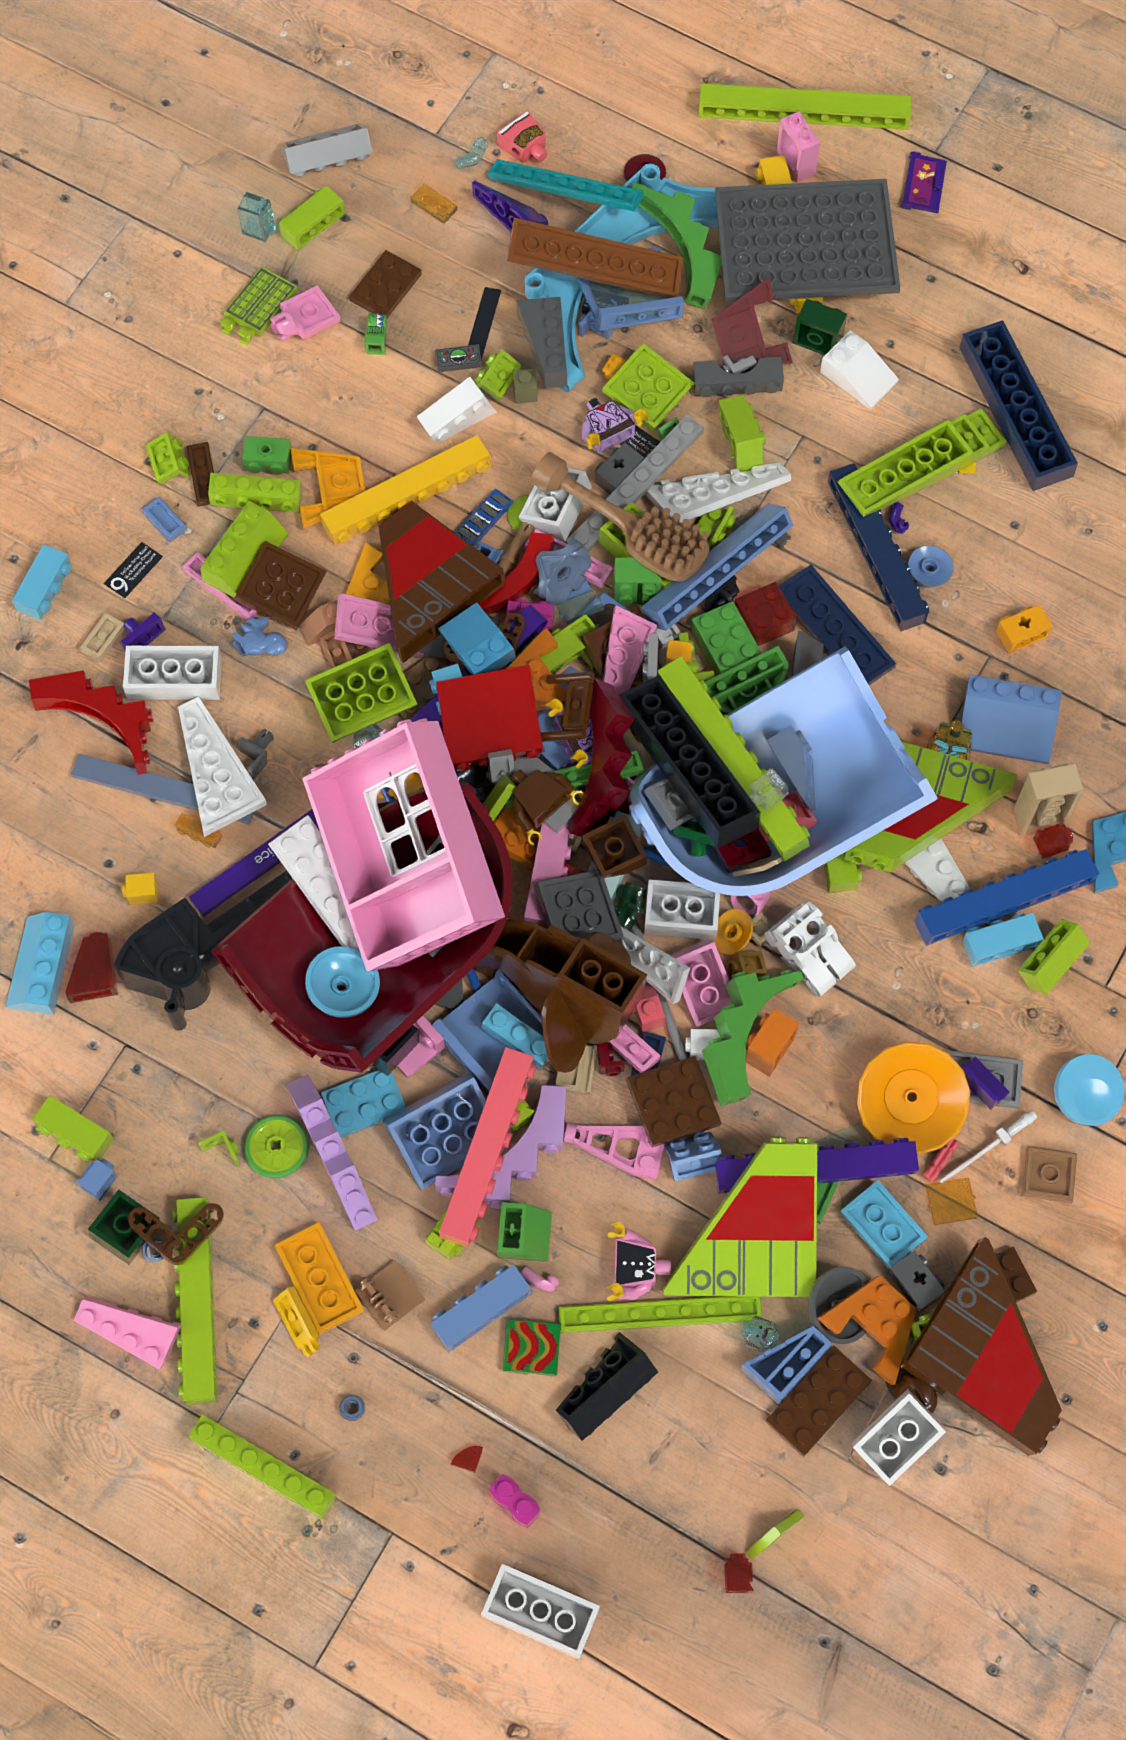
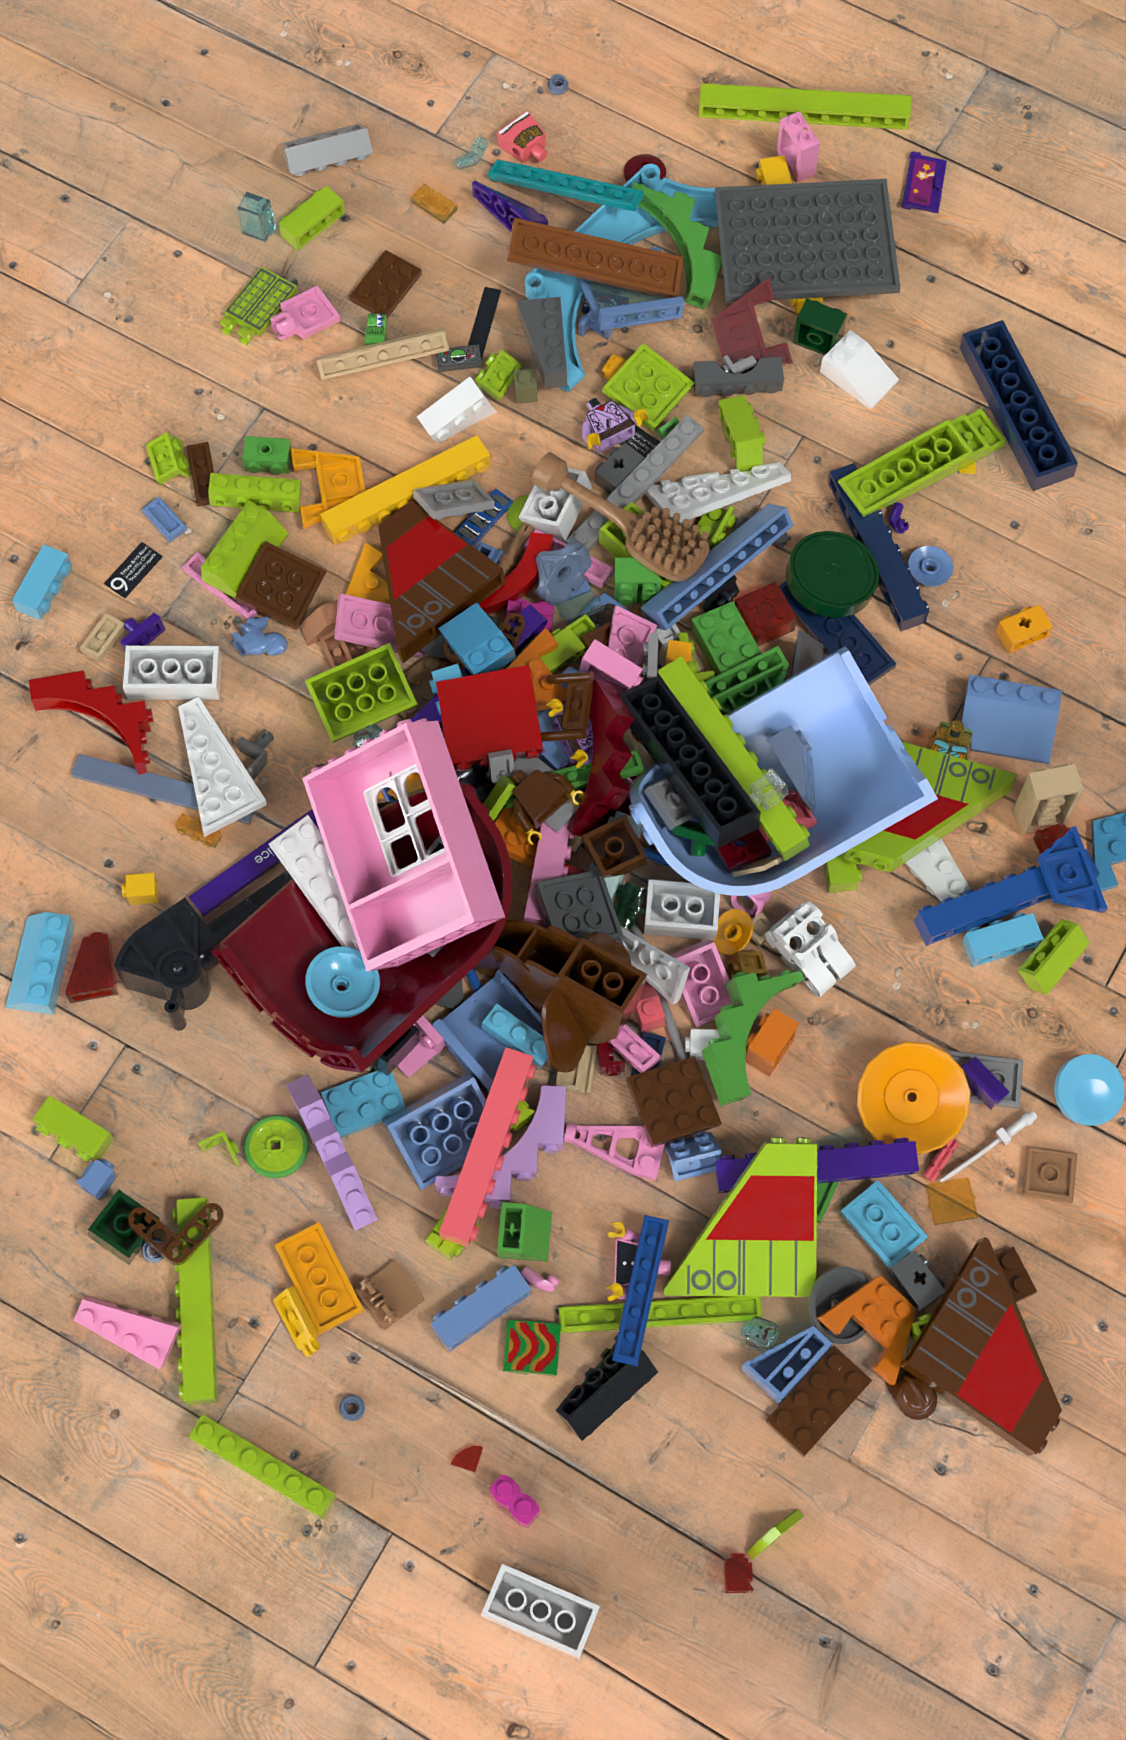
white brick [852,1389,946,1486] -> none
none -> tan tile [316,328,450,380]
none -> light grey plate [413,479,494,519]
none -> sand blue plate [548,74,568,95]
none -> bright pink window [579,639,643,694]
none -> blue tile [612,1215,669,1366]
none -> dark green brick [786,531,879,618]
none -> blue wing [1037,826,1108,913]

